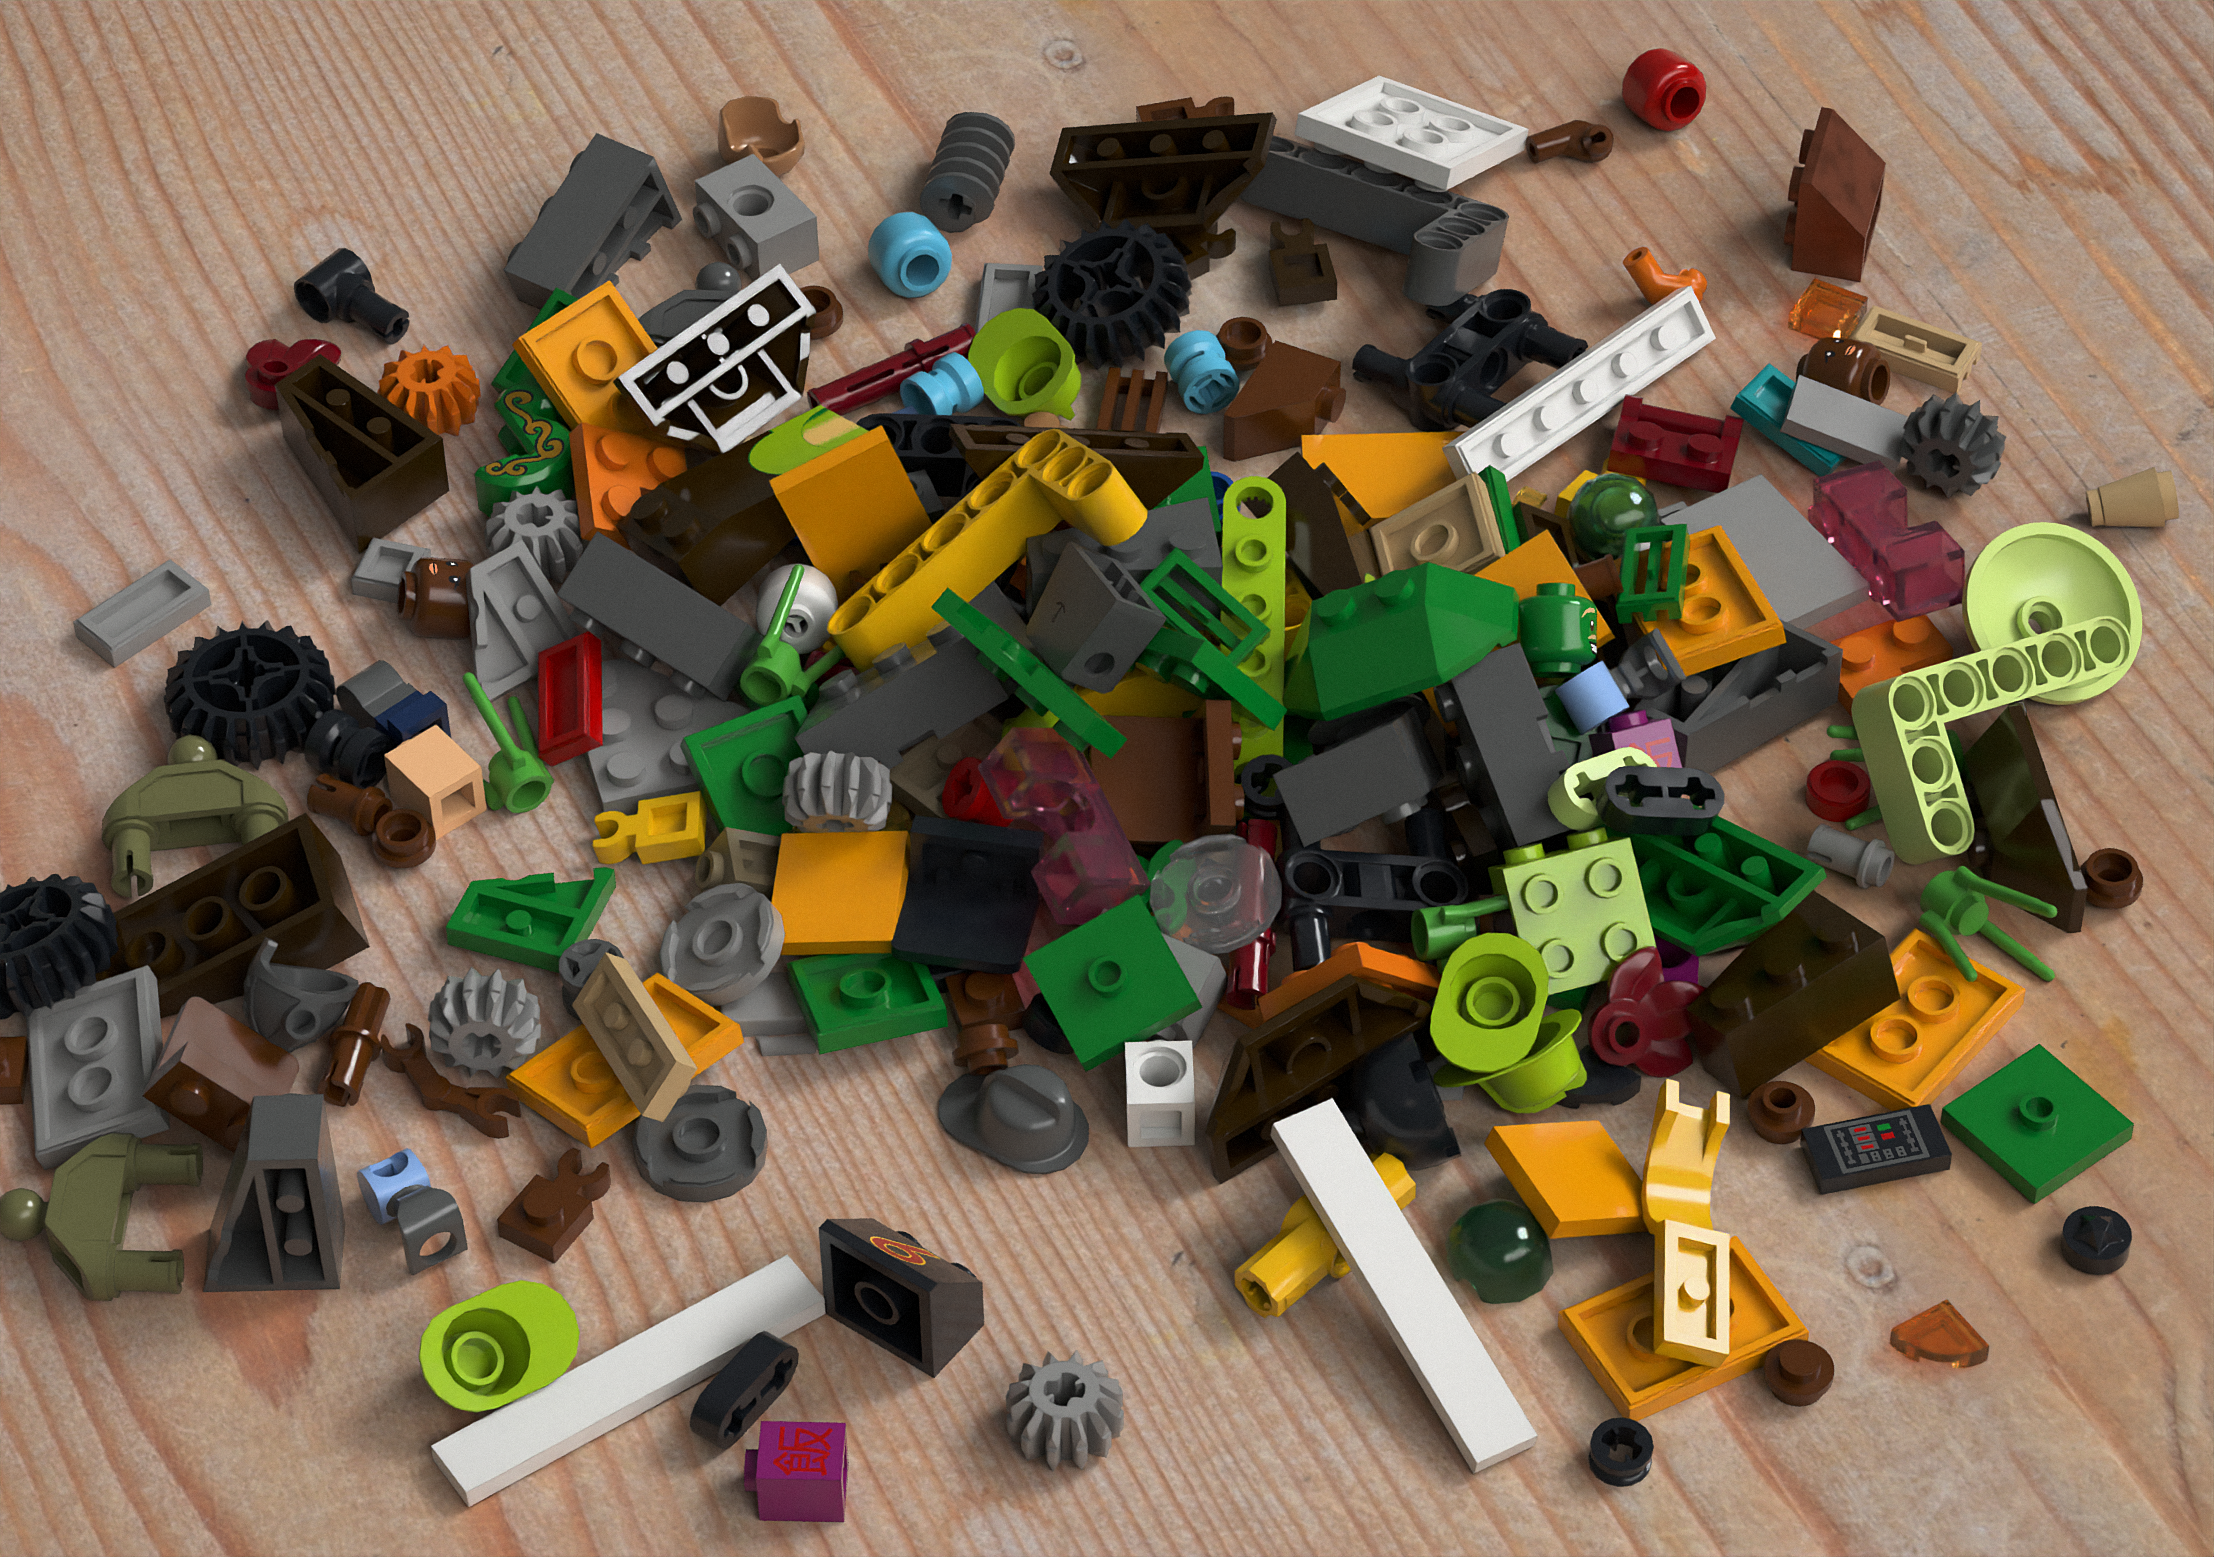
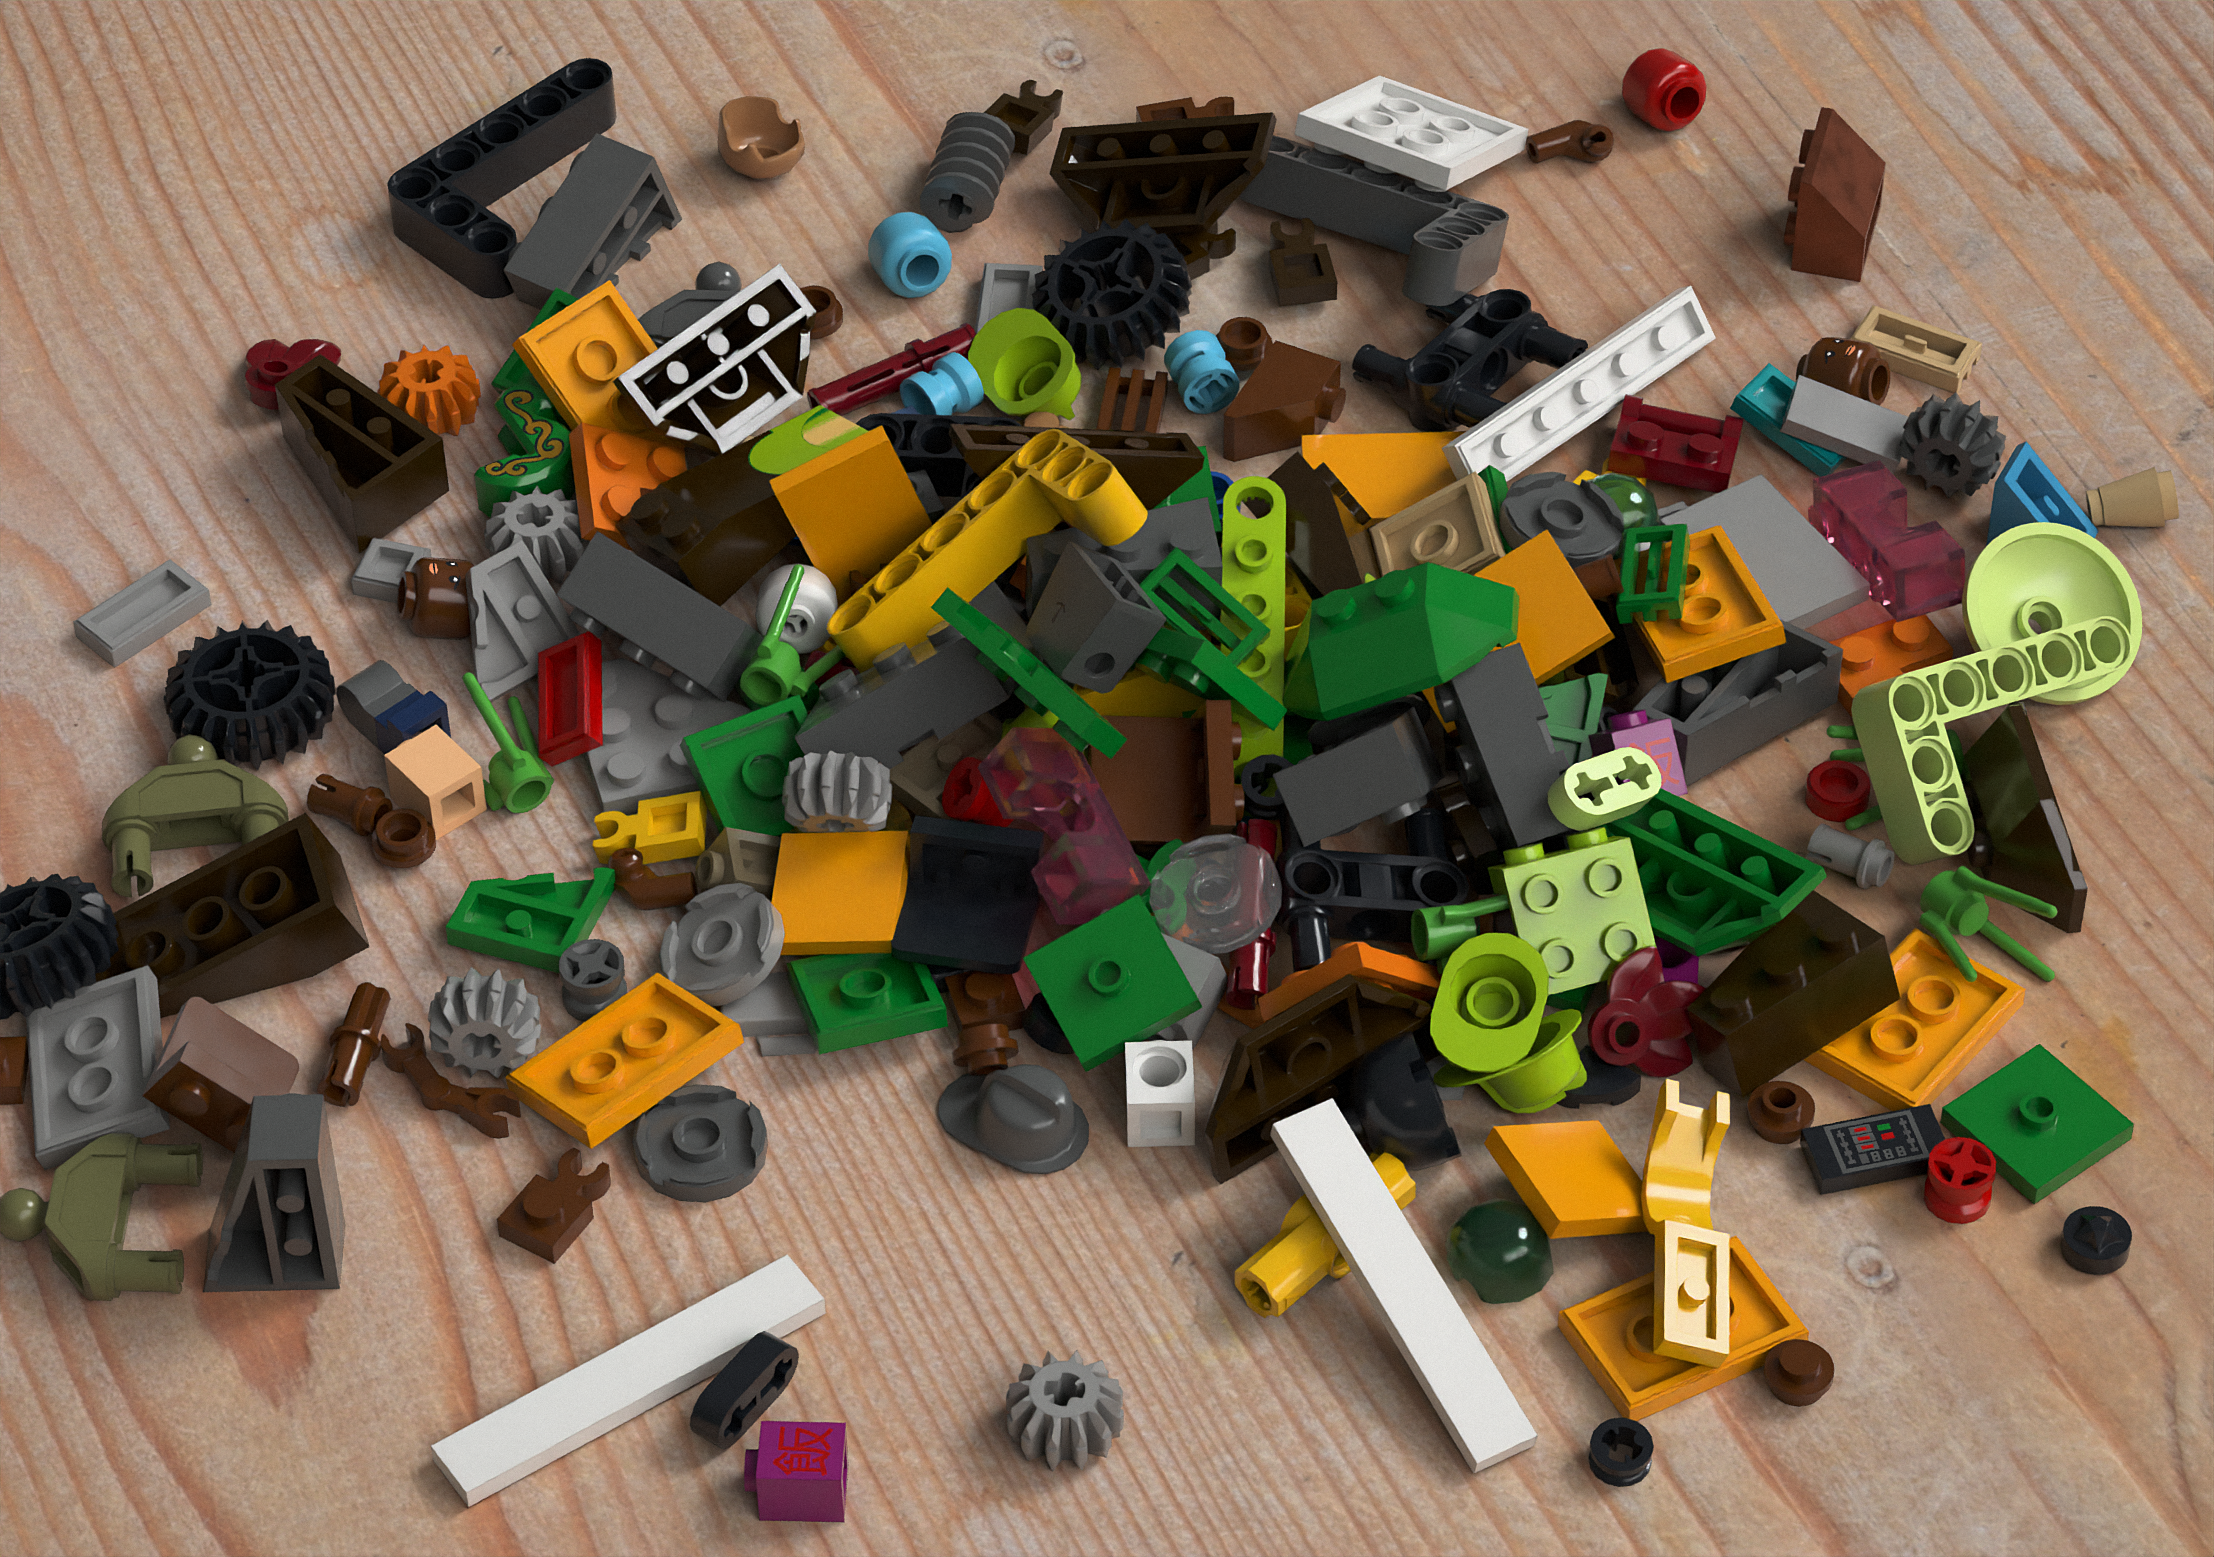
dark grey helmet [242,937,359,1053] -> none
black pin [294,248,410,344] -> none
black wheel [304,709,394,789] -> none
dark grey leg [357,1148,468,1275] -> none
lime piece [418,1280,580,1413] -> none
tan plate [572,952,698,1122] -> none
light grey brick [693,154,819,281] -> none
black slope [818,1218,984,1378] -> none
green head [1514,583,1597,678] -> none
leg [1555,628,1687,735] -> none
black beam [1596,766,1725,836] -> none
orange arm [1623,247,1707,304] -> none
clear orange tile [1788,278,1868,340] -> none
clear orange tile [1889,1299,1989,1368] -> none
reddish brown plate [2080,848,2143,909] -> none
none -> black beam [387,58,617,299]
none -> reddish brown arm [608,848,698,911]
none -> dark brown plate [984,79,1063,155]
none -> dark grey tile [1499,472,1624,568]
none -> red wheel [1923,1137,1996,1224]
none -> dark azure slope [1986,441,2098,546]

